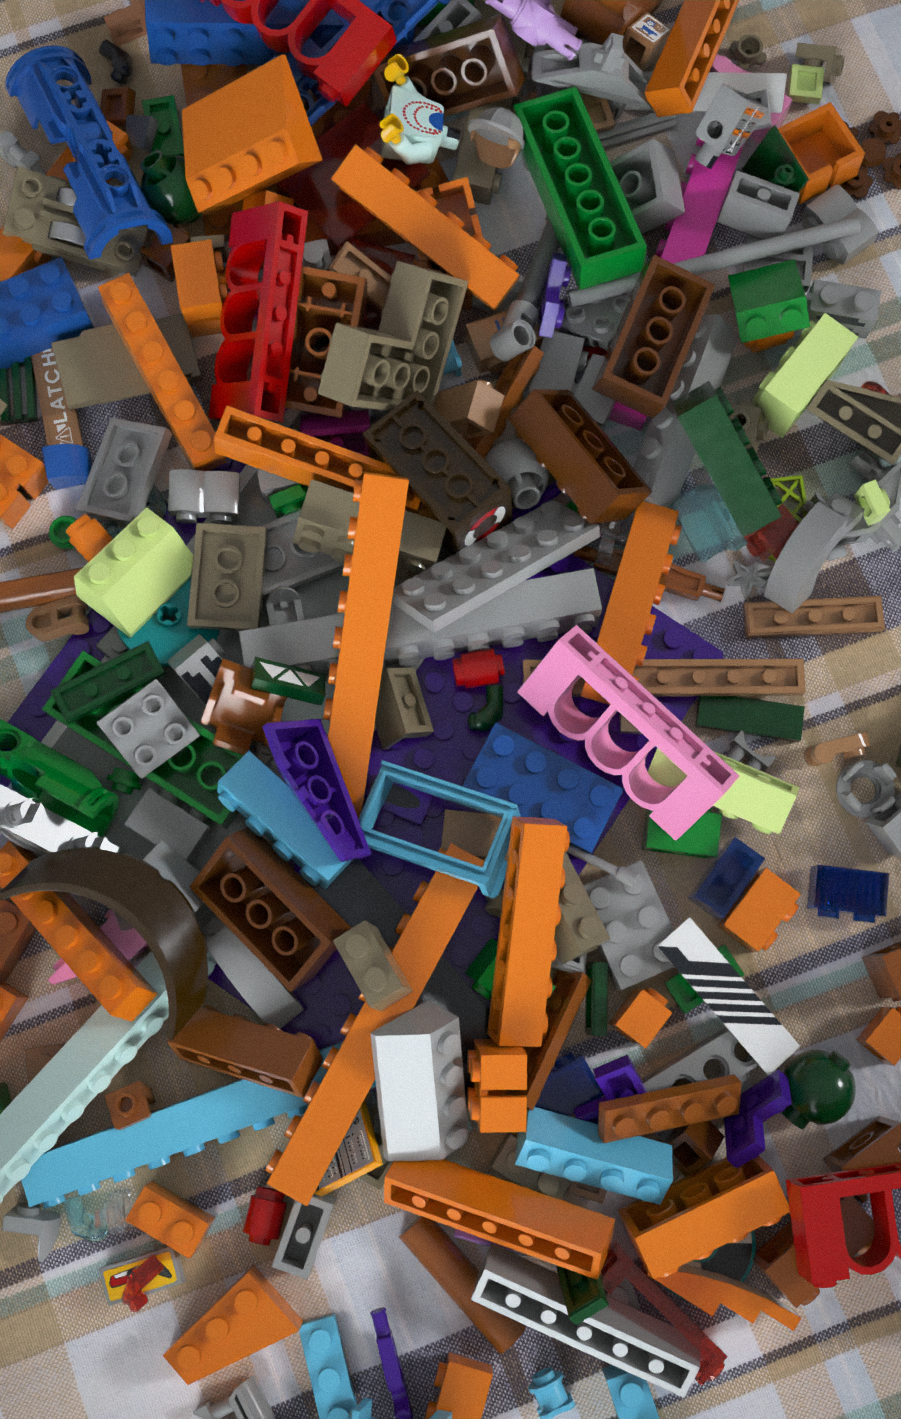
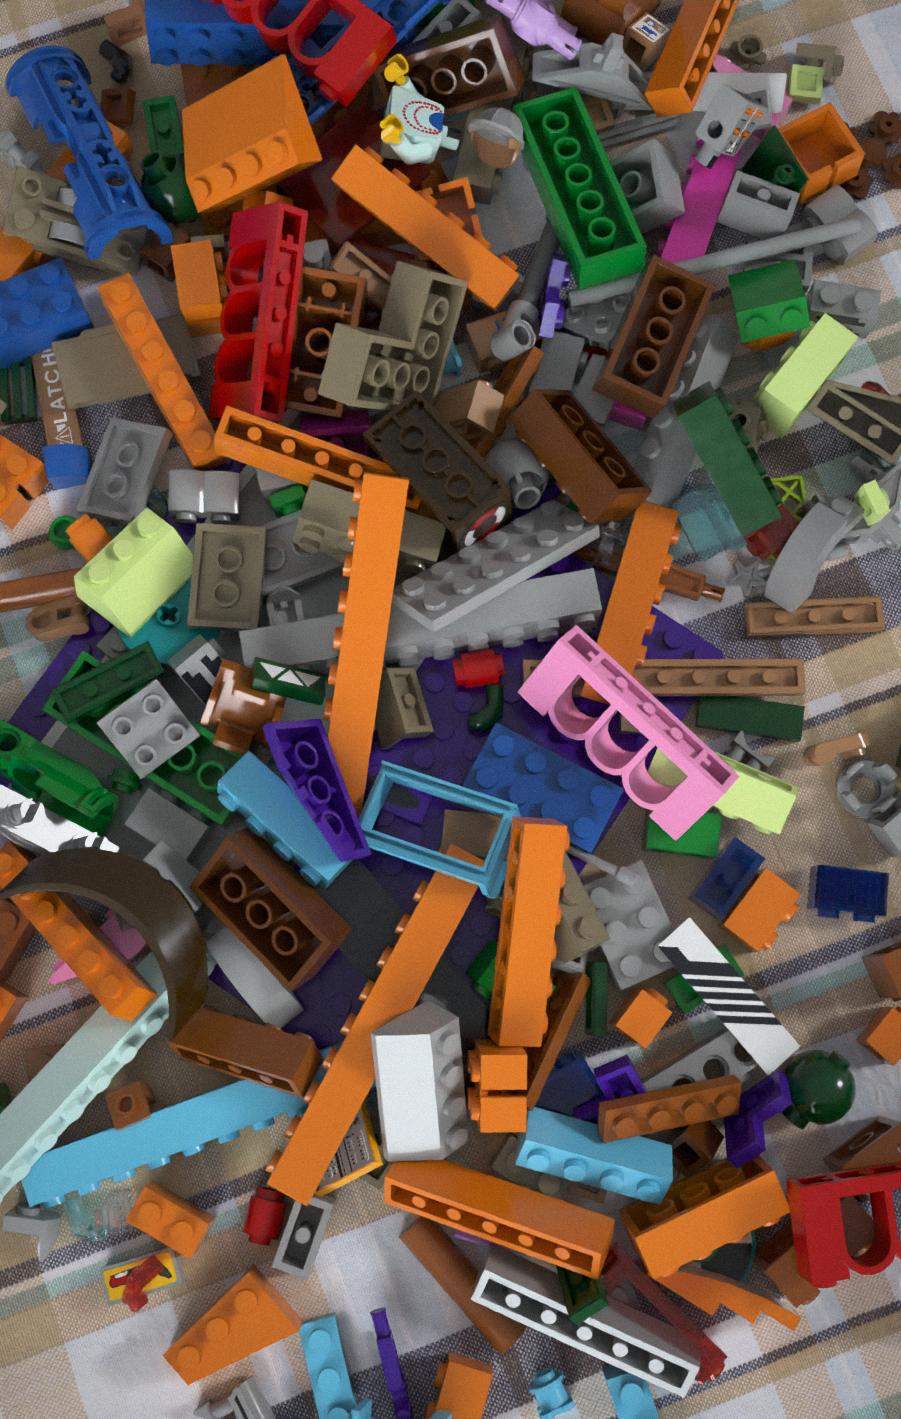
dark grey tile [126,115,158,153] -> none
dark tan brick [333,920,413,1012] -> none

